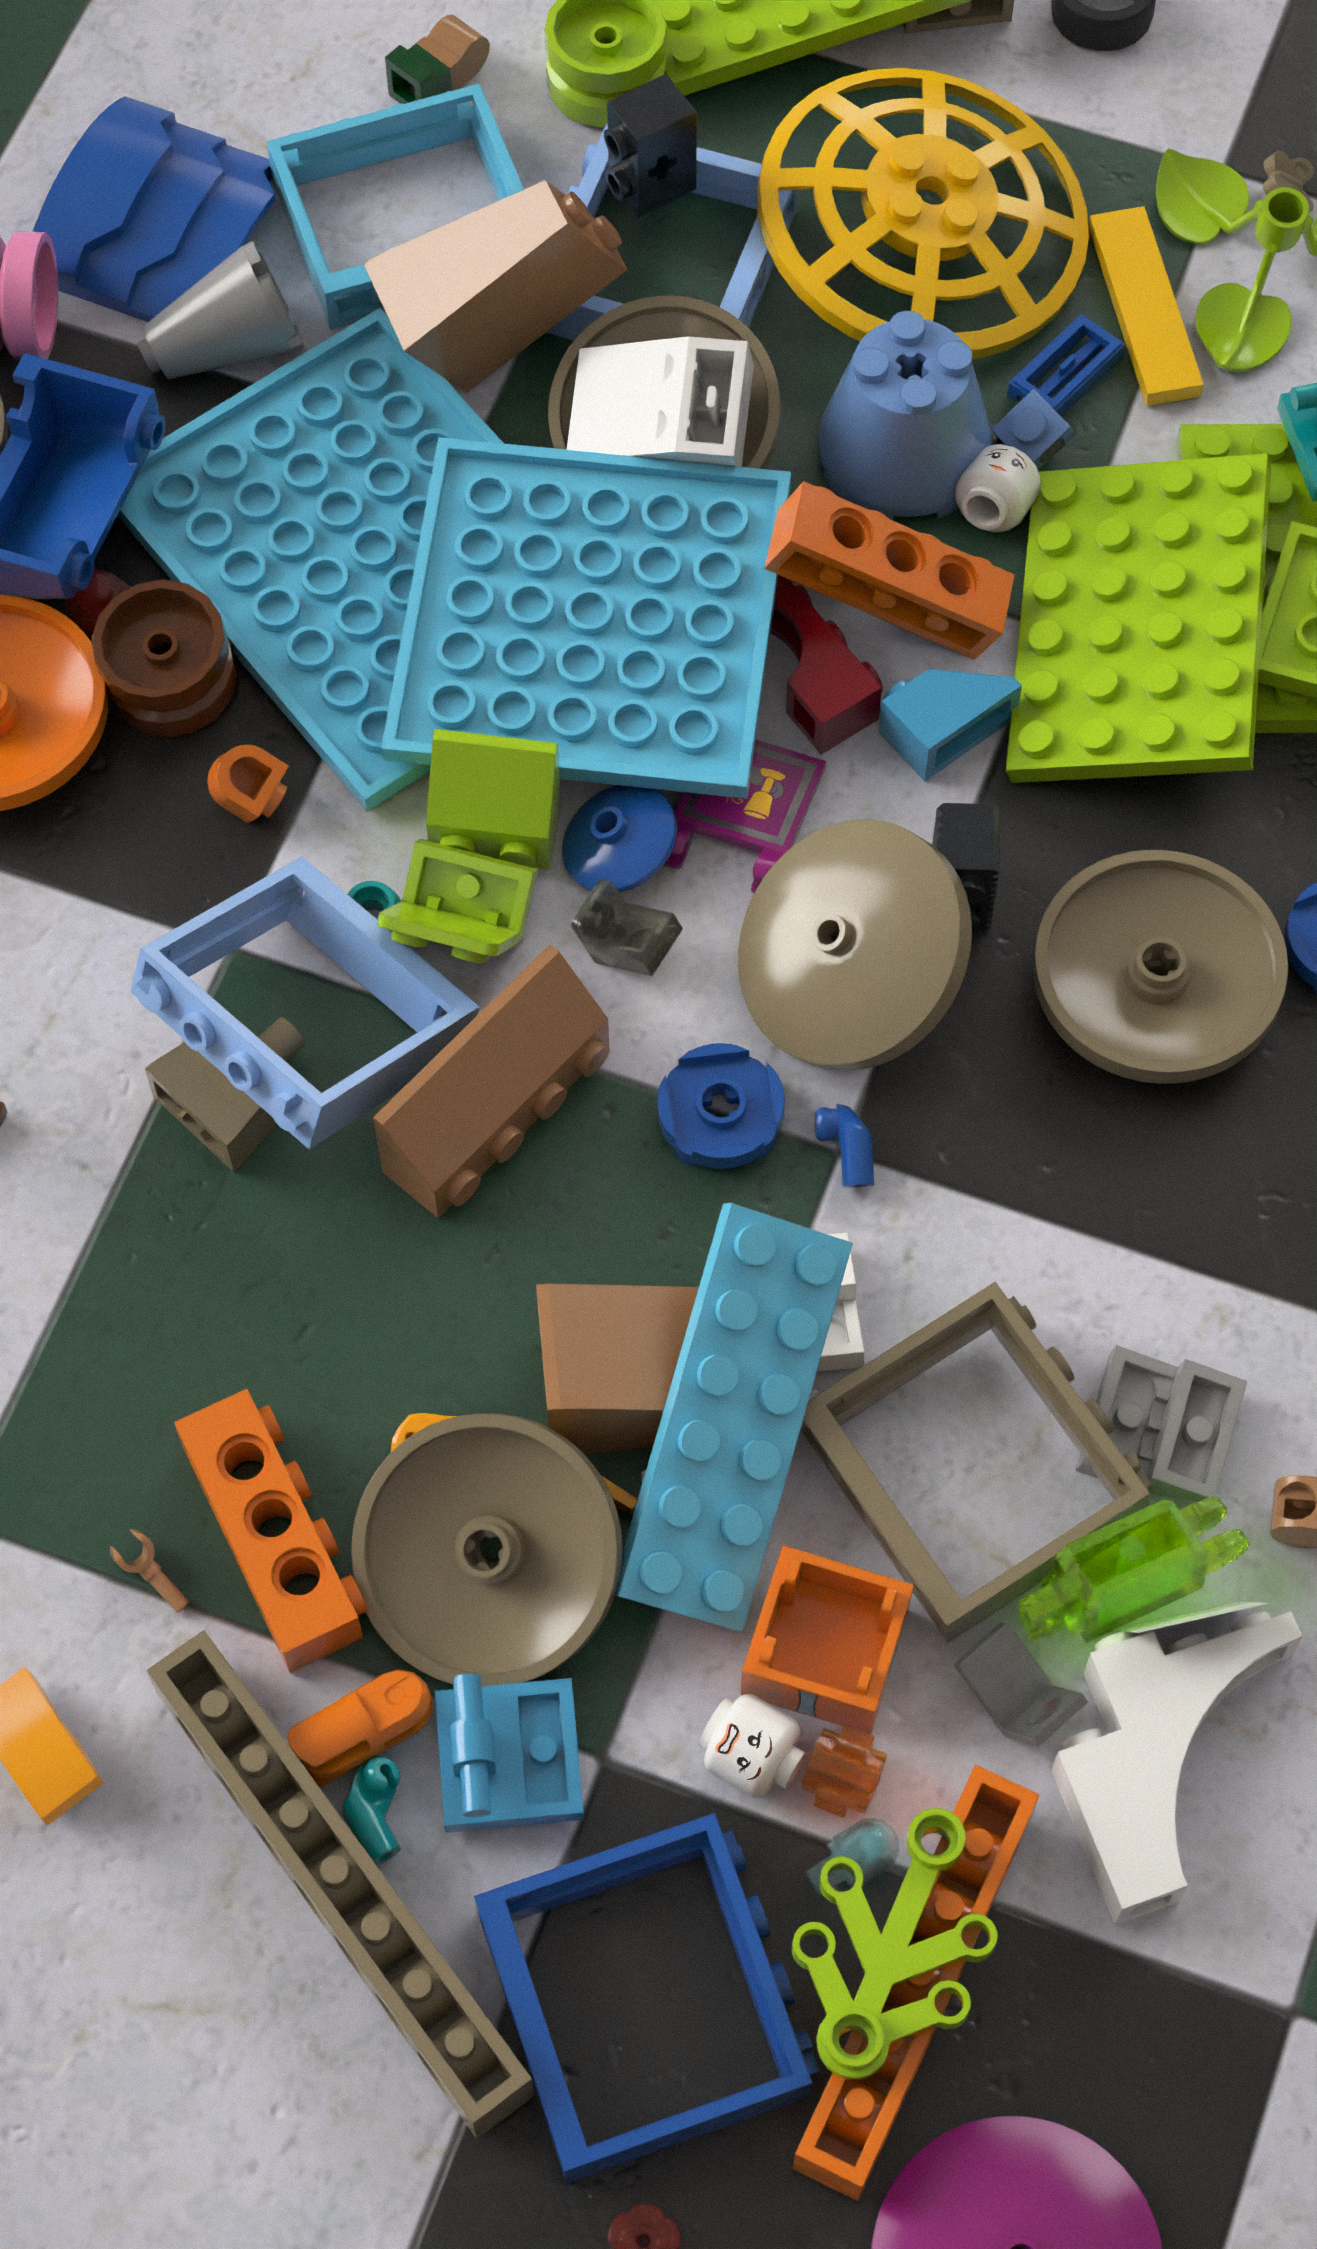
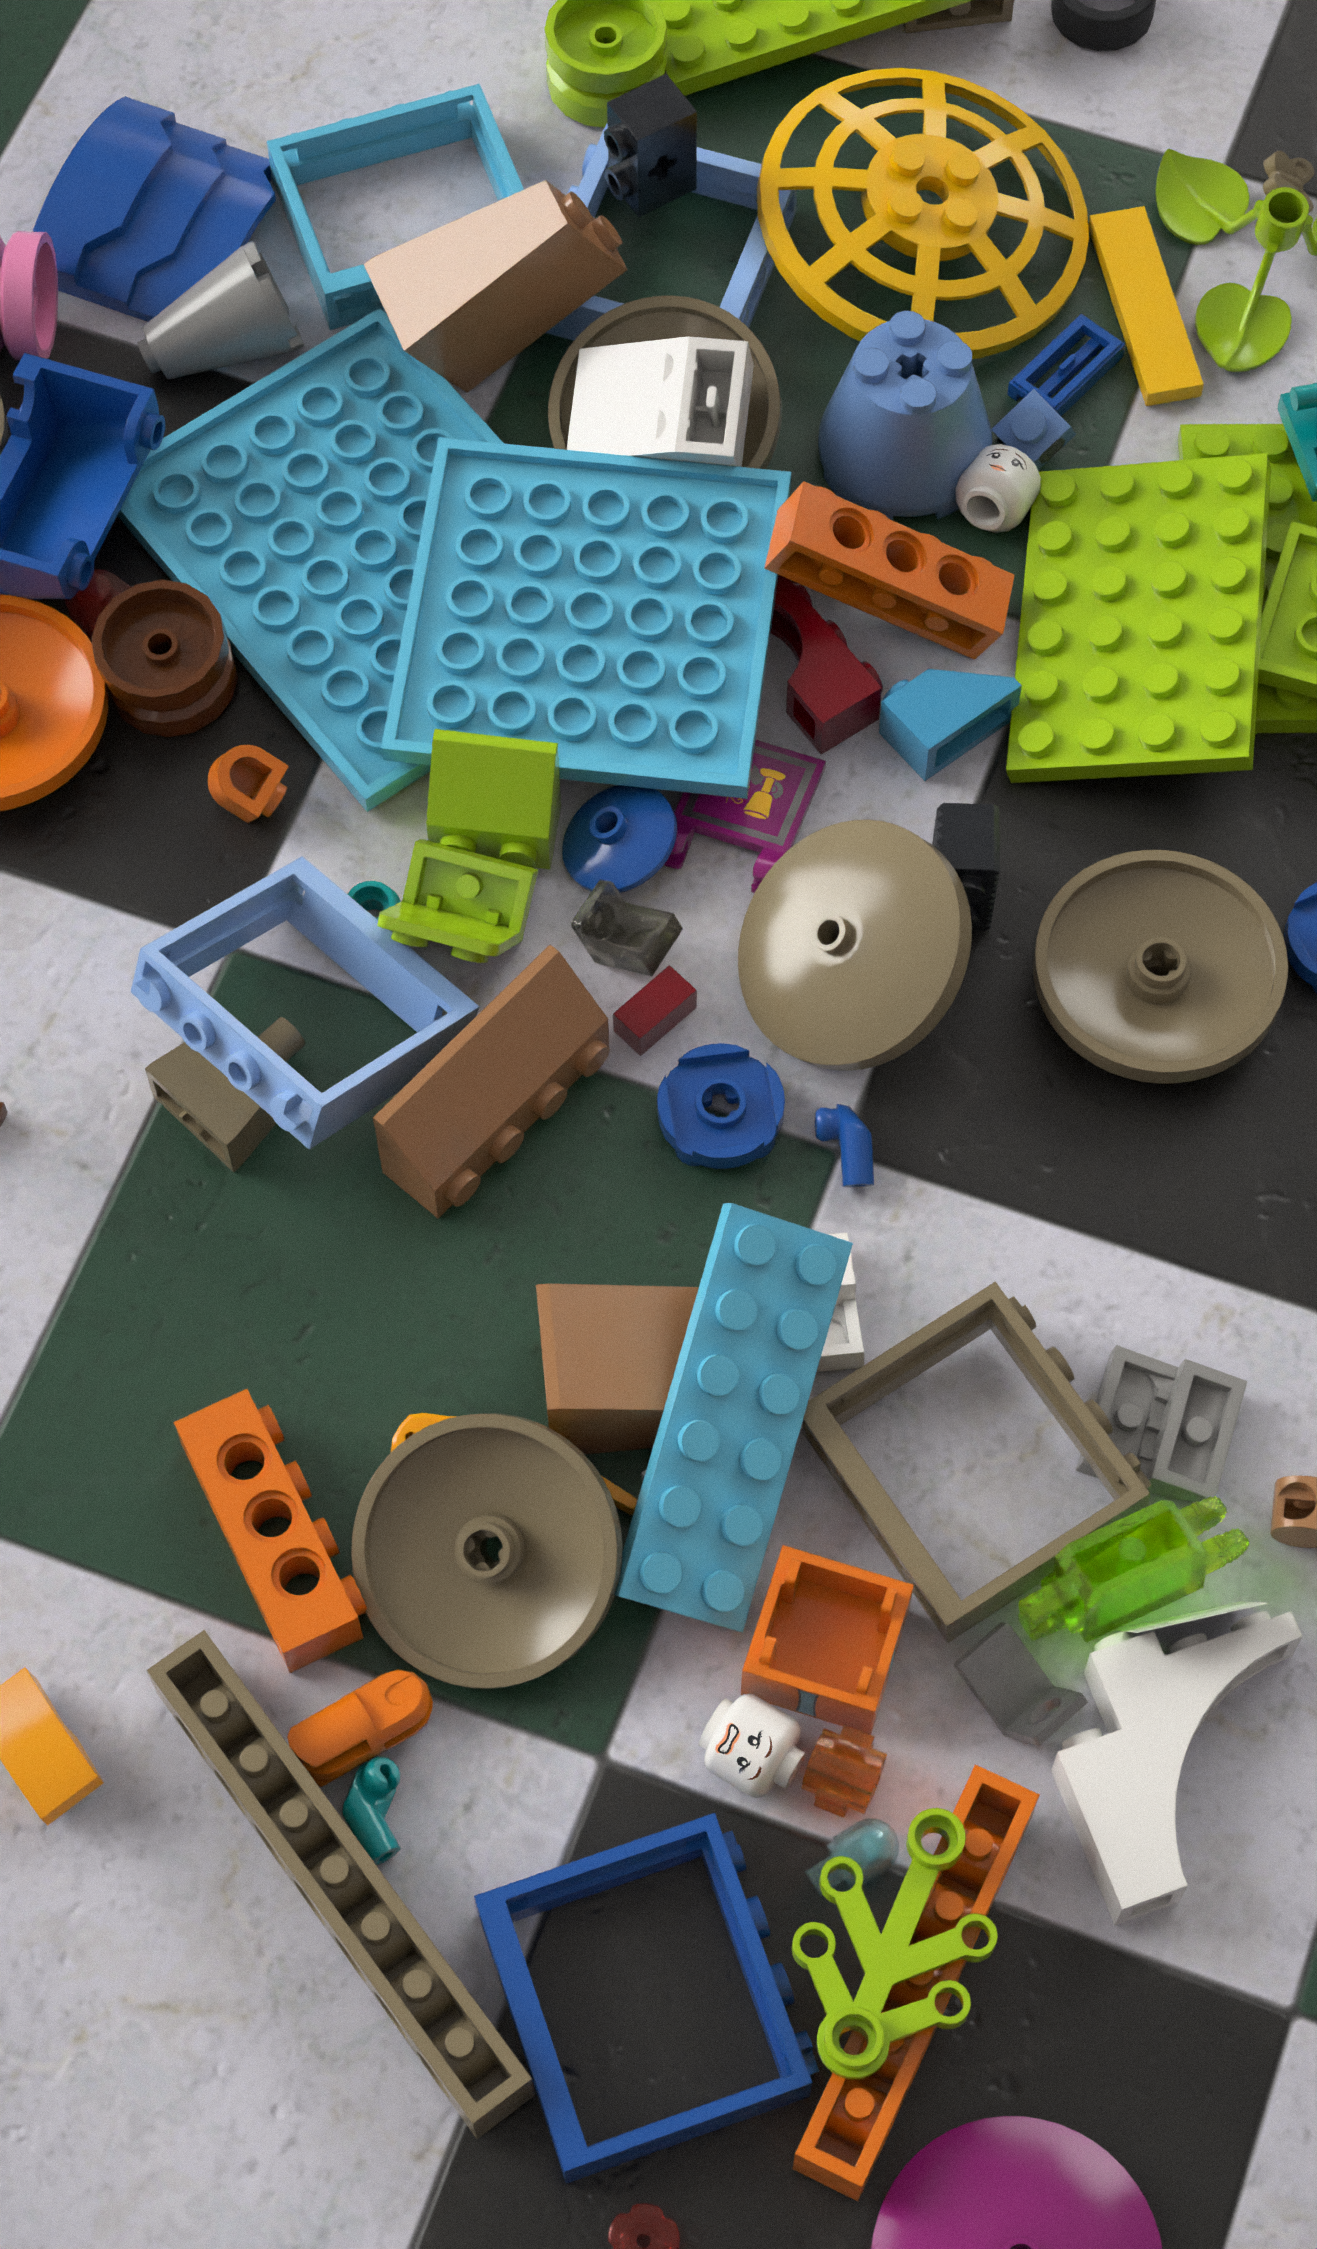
medium nougat hand [110,1529,190,1613] -> none
leg [385,14,490,104] -> none
dark azure plate [435,1673,584,1833] -> none
none -> dark red piece [613,965,697,1056]

